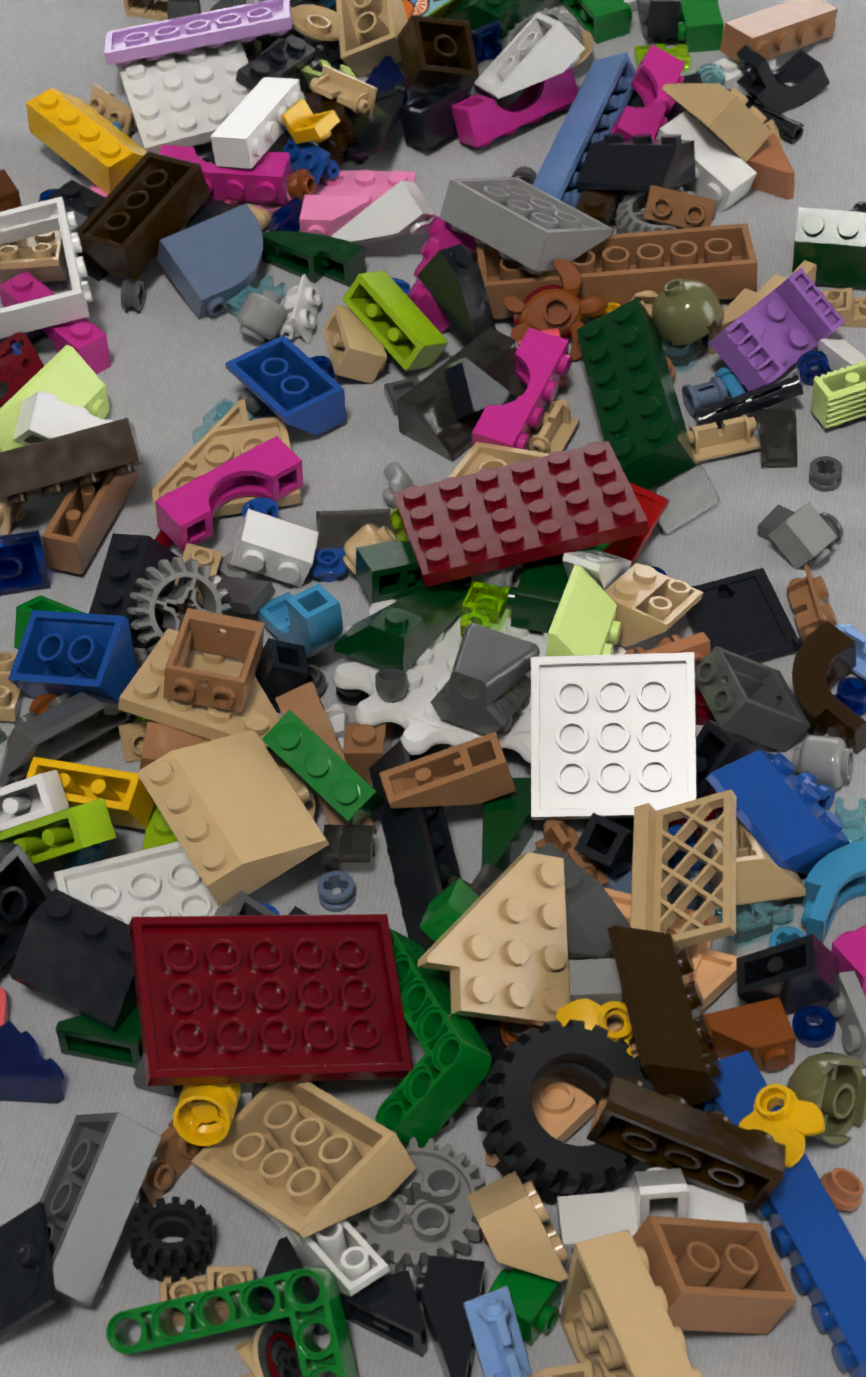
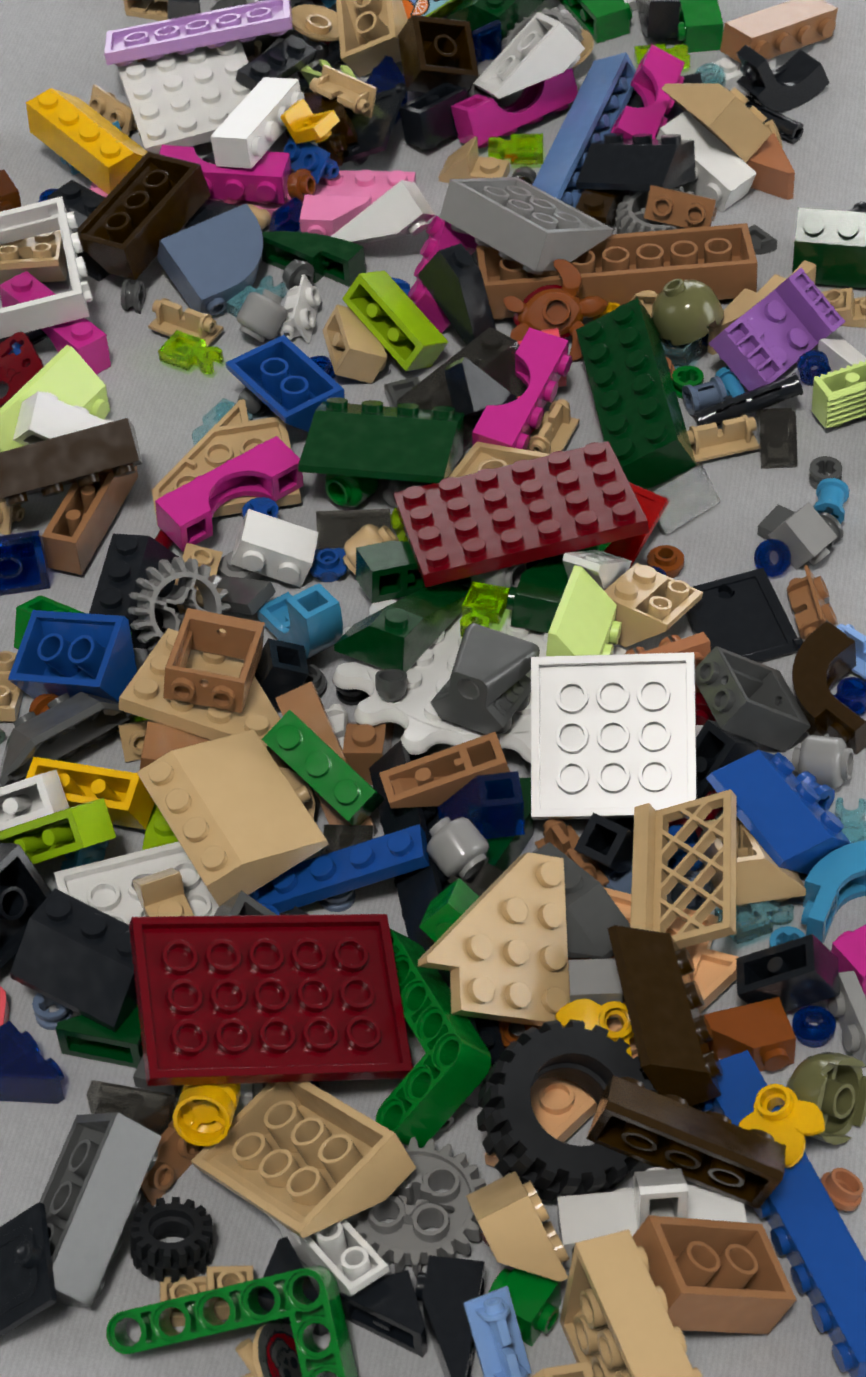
none -> sand blue bush [32,993,73,1030]
none -> clear smoke slope [86,1080,177,1135]
none -> tan slope [132,868,194,917]
none -> tan hinge [148,298,224,349]
none -> clear neon green plate [158,330,224,374]
none -> blue plate [249,824,430,913]
none -> dark grey plate [282,260,314,290]
none -> dark green slope [298,397,464,483]
none -> green head [325,474,379,508]
none -> light grey head [427,817,489,880]
none -> clear blue slope [438,771,525,839]
none -> tan slope [439,136,510,183]
none -> clear neon green plate [488,134,543,165]
none -> dark orange plate [647,545,685,578]
none -> green bush [672,366,704,399]
none -> dark grey tile [749,224,777,255]
none -> clear blue plate [754,539,791,577]
none -> dark azure bush [813,478,850,524]

